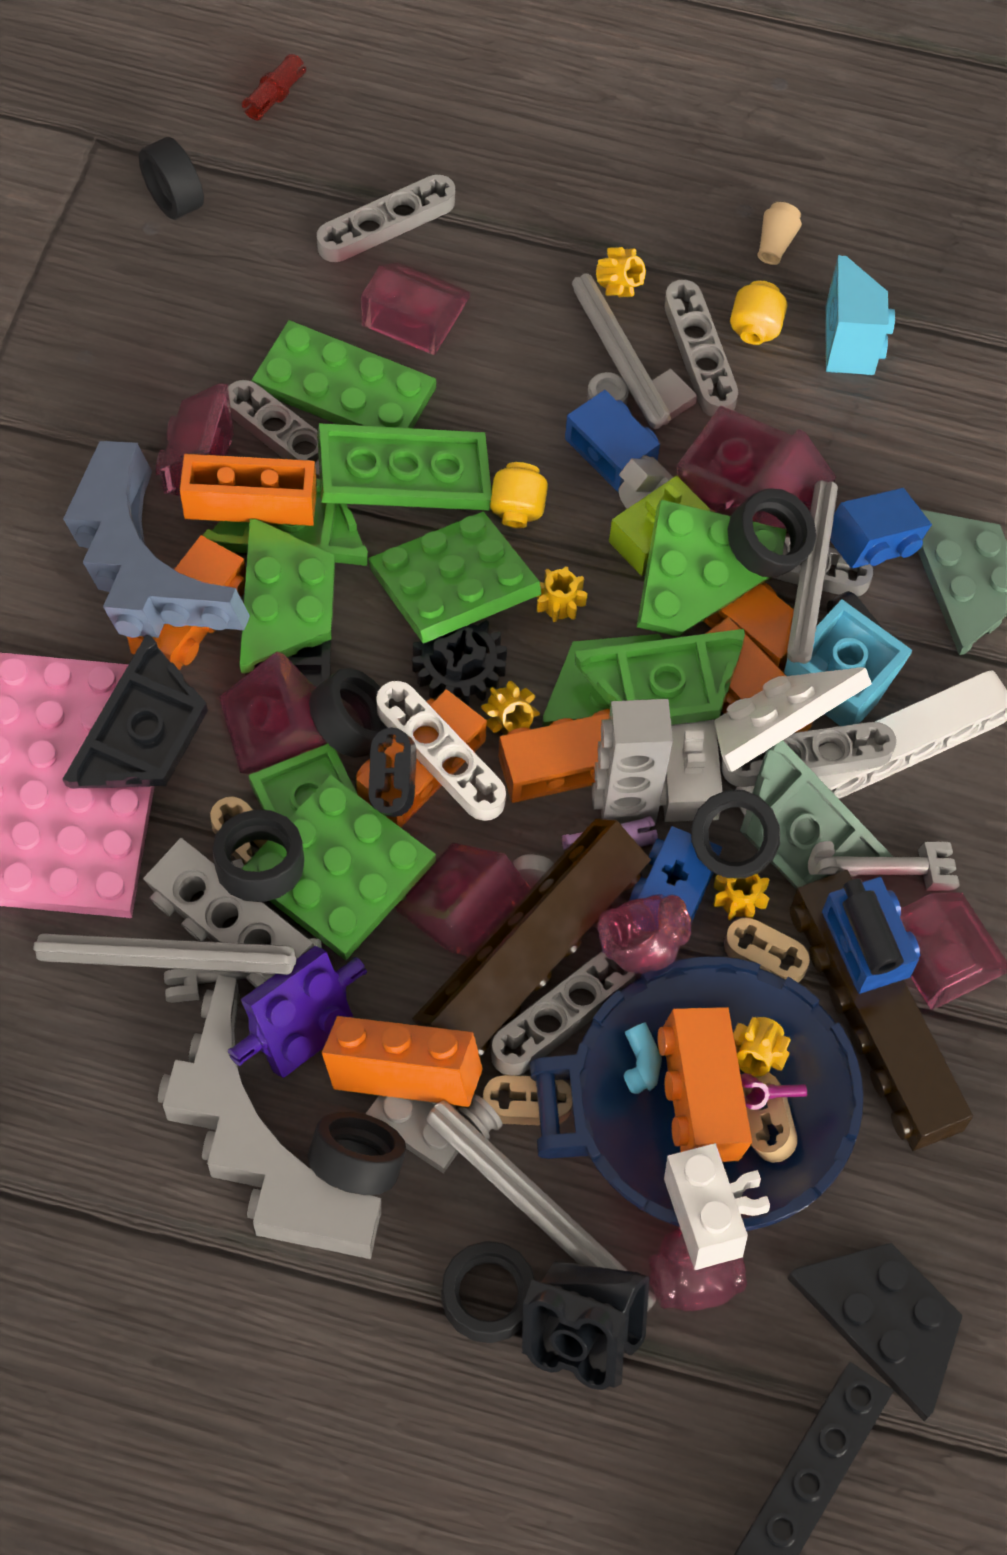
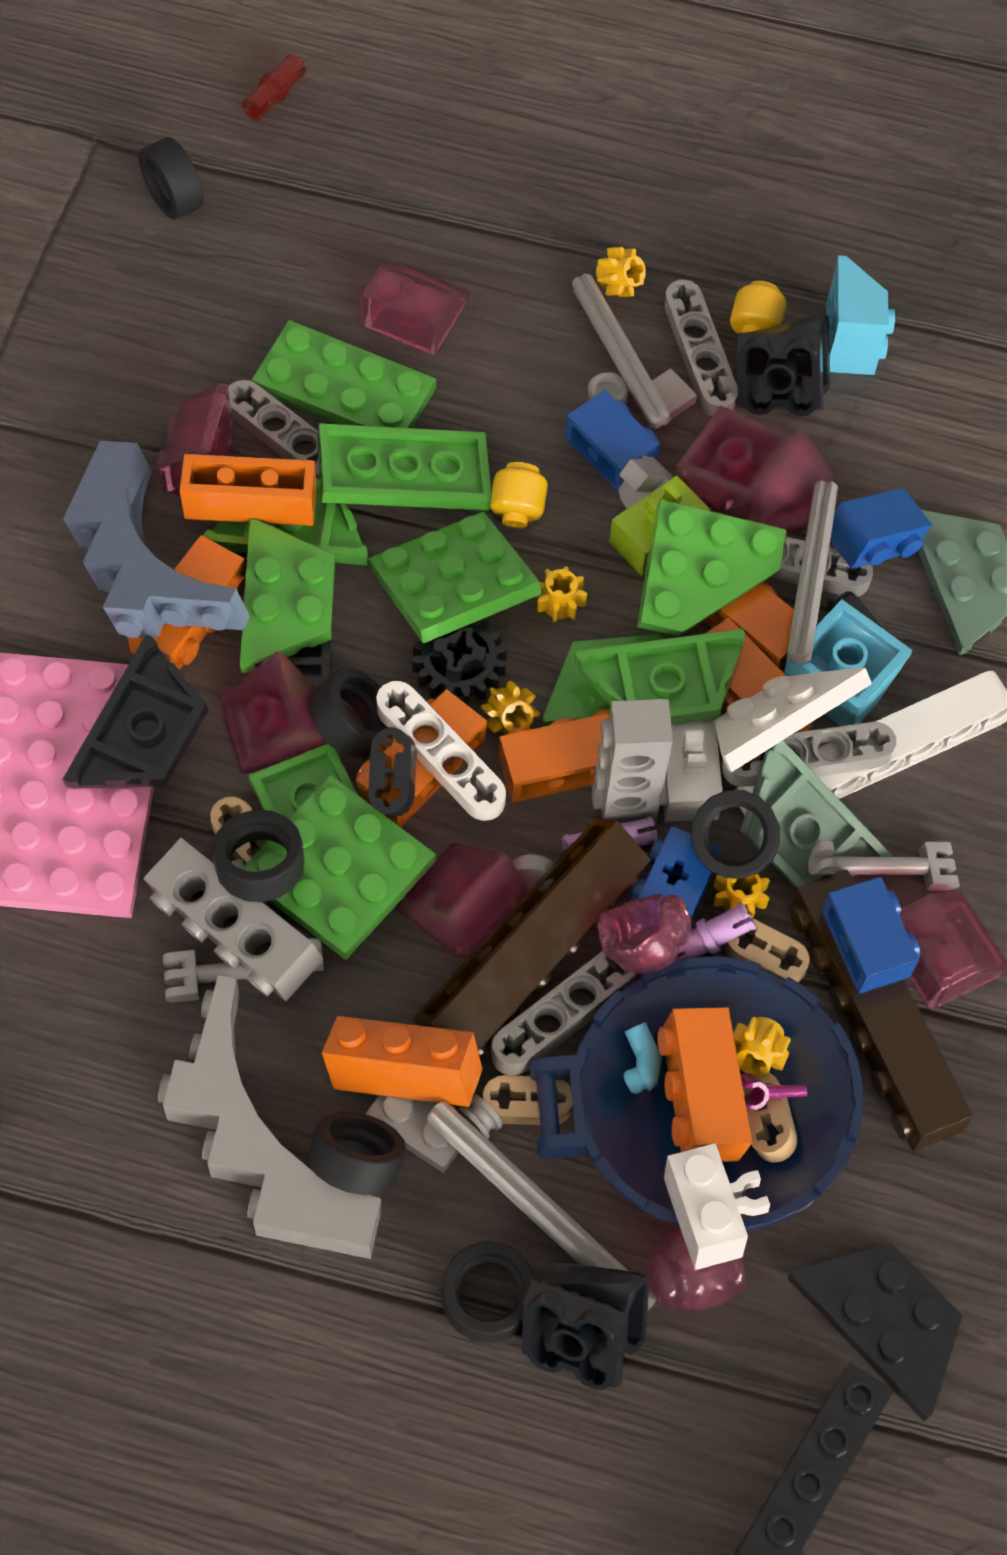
light grey axle [33,933,296,975] -> none
dark purple plate [228,945,367,1078] -> none
light grey beam [316,175,455,262] -> none
black tyre [727,488,817,577] -> none
tan cone [757,202,802,265] -> none
black cylinder [842,878,904,975] -> none
none -> lavender pin [660,902,756,963]
none -> black piece [736,315,830,417]

